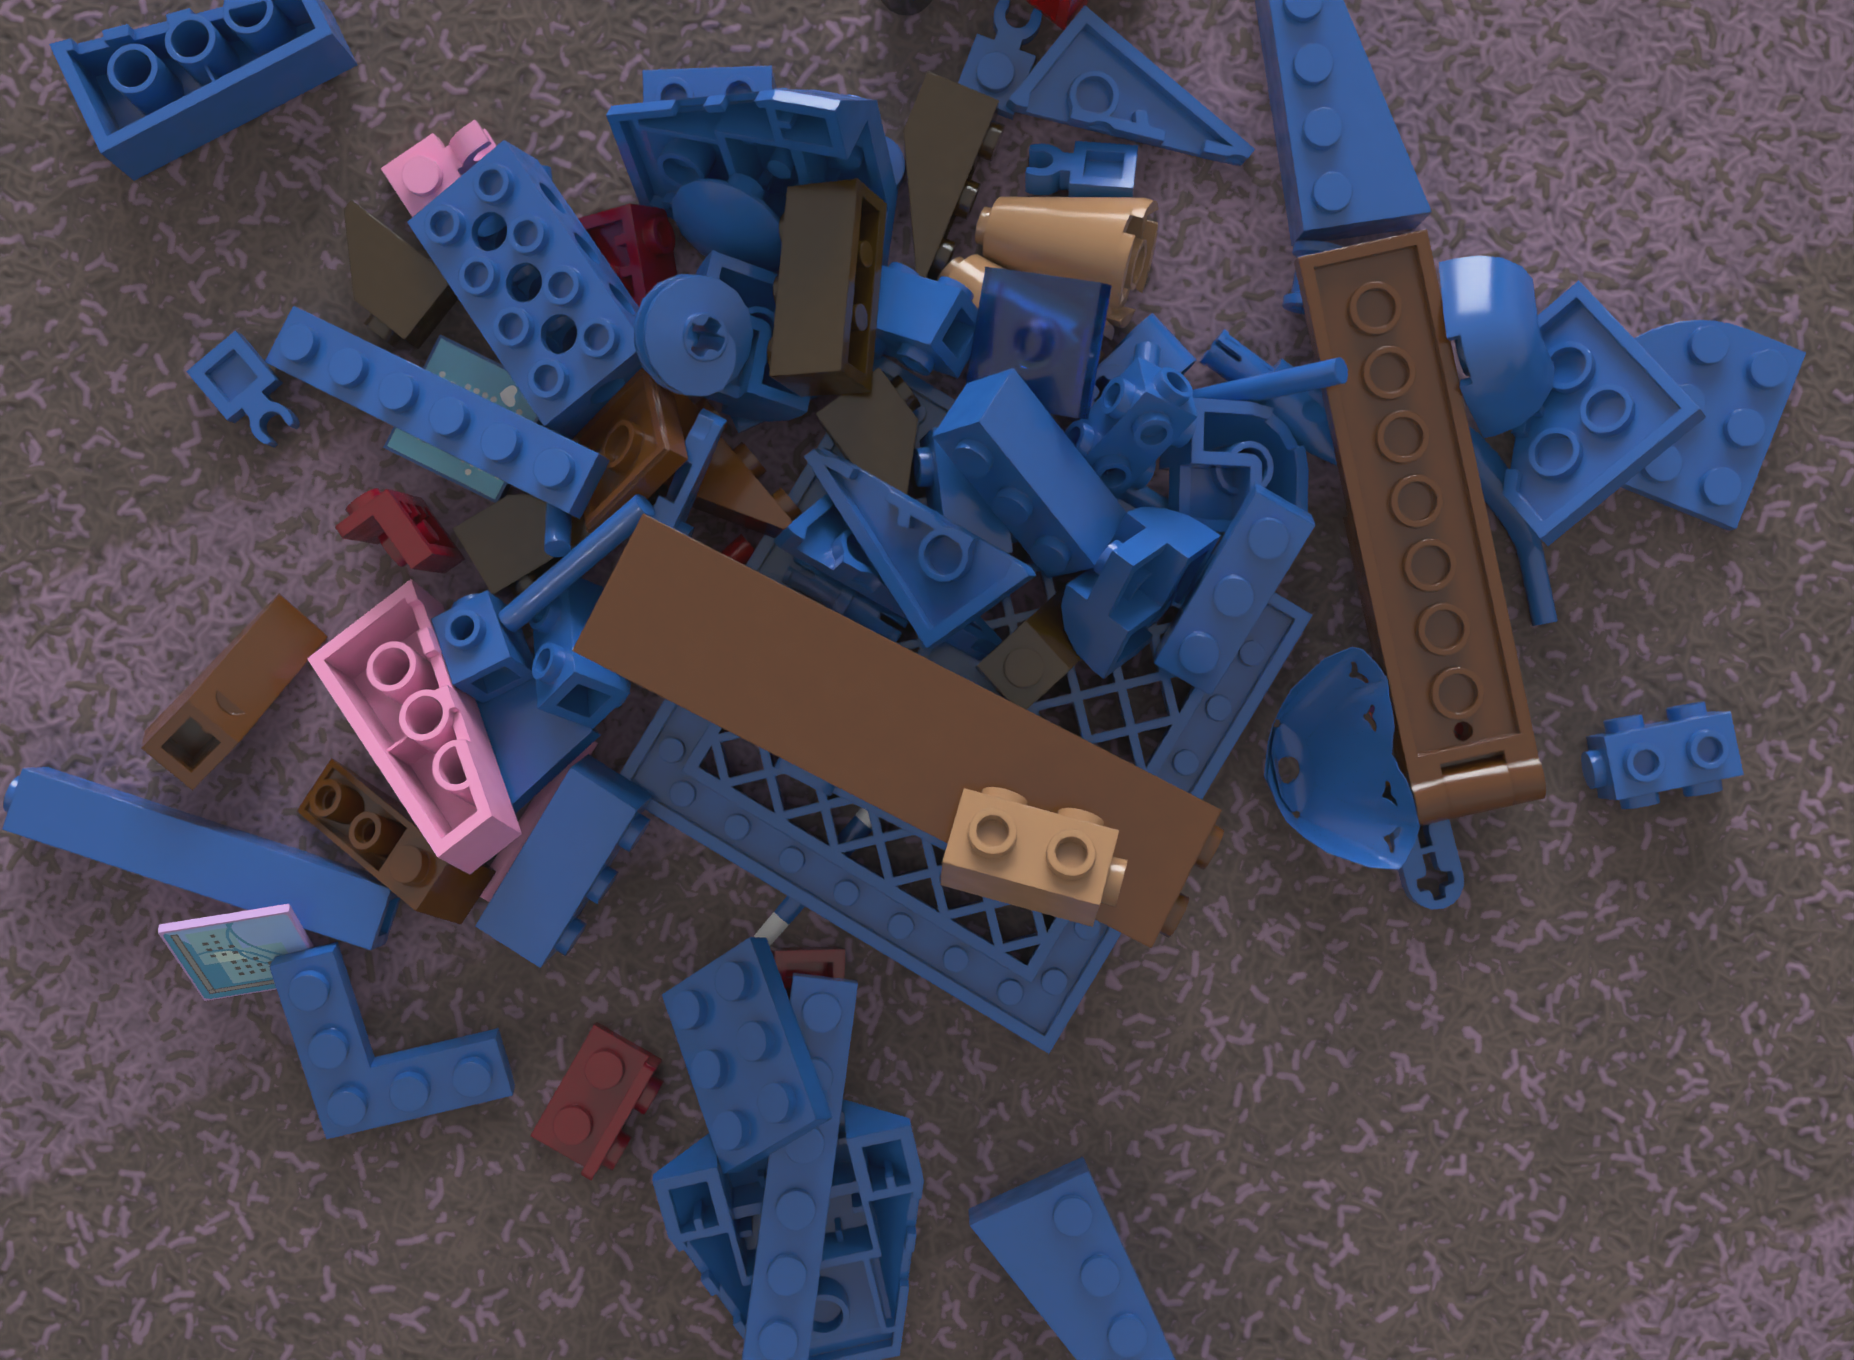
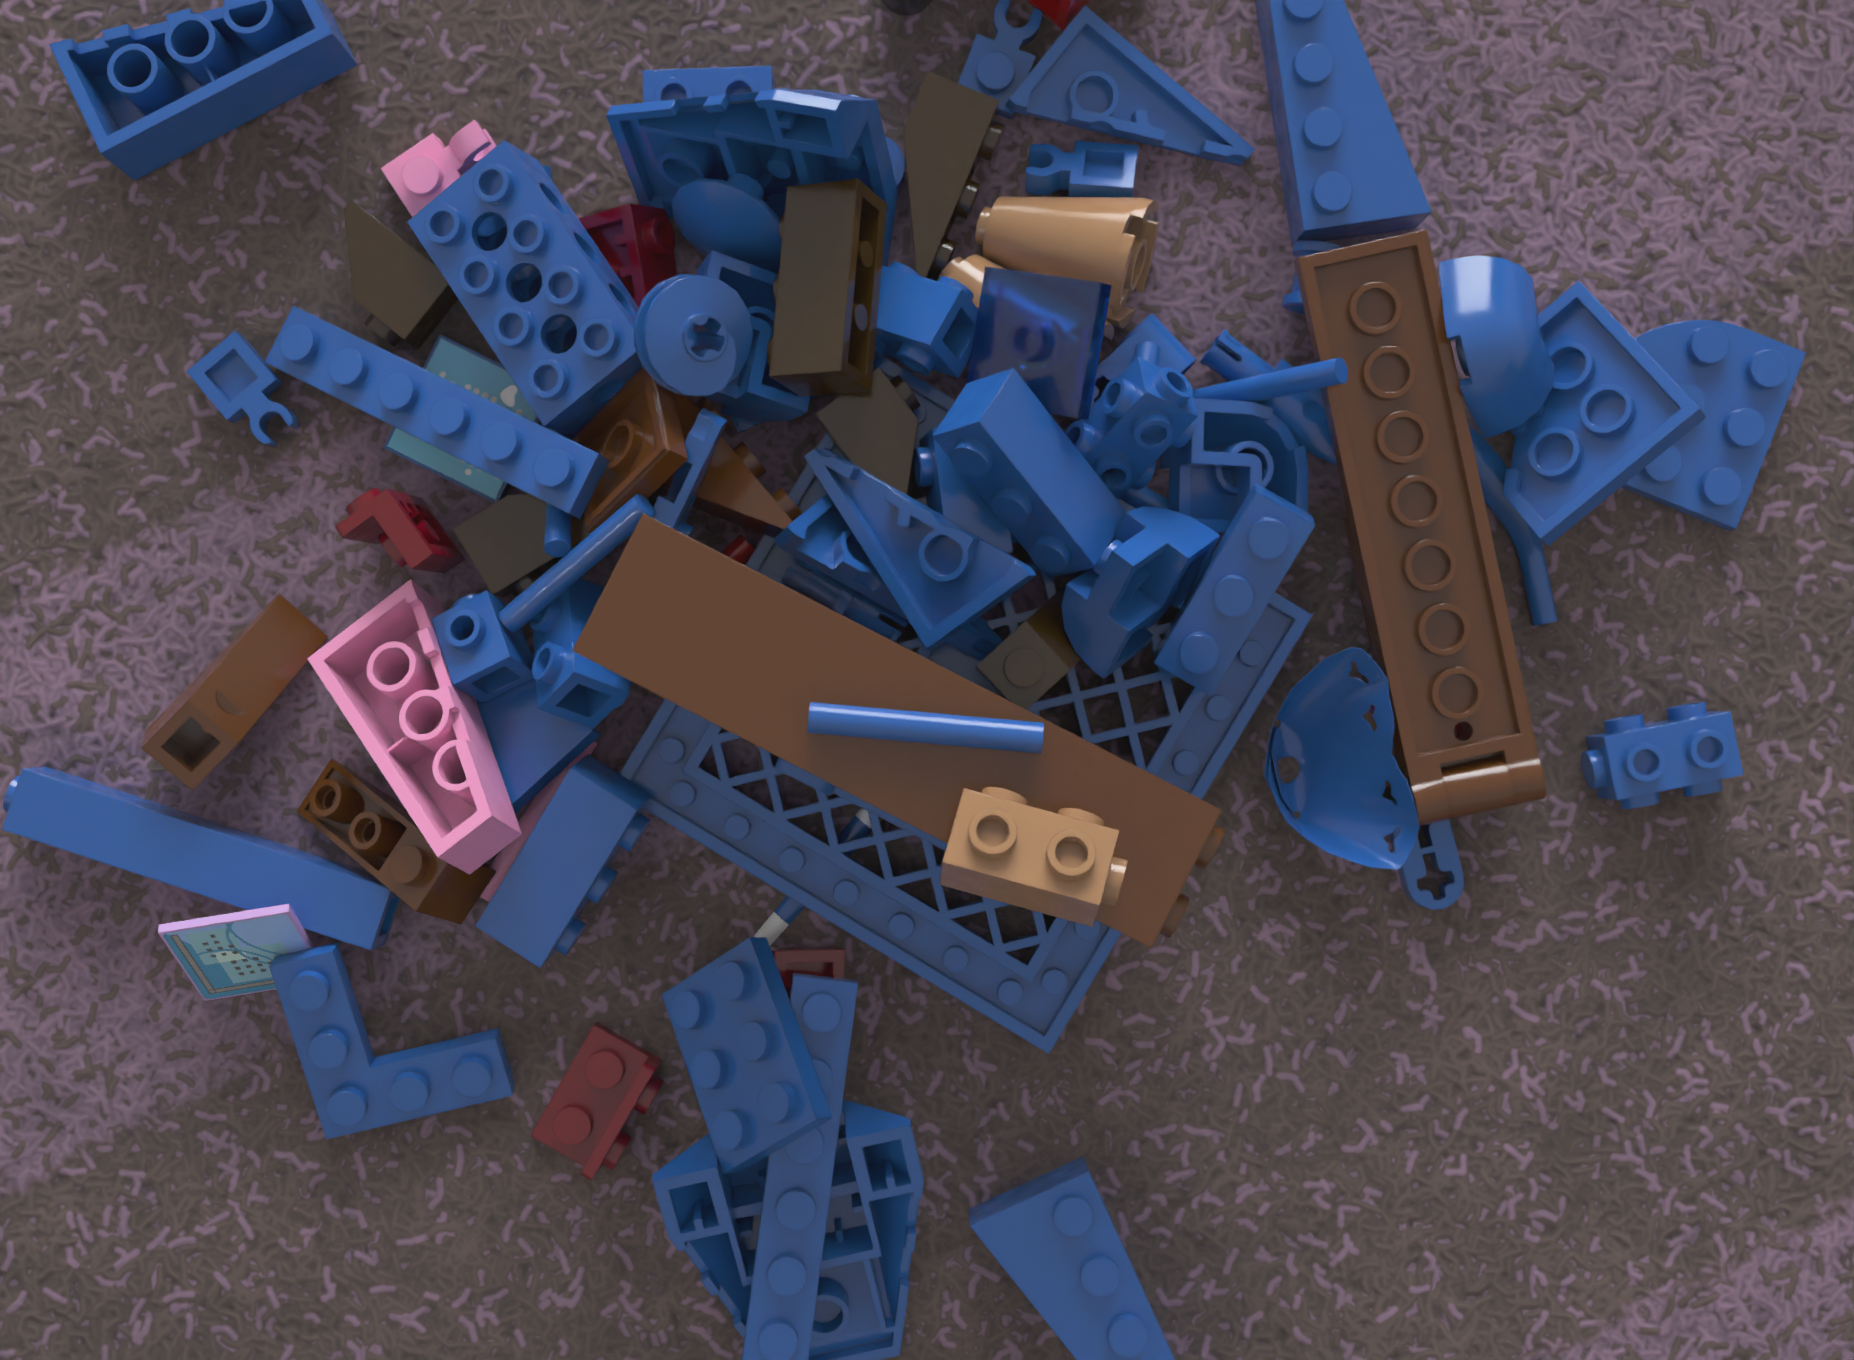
none -> blue bar [807,702,1044,754]

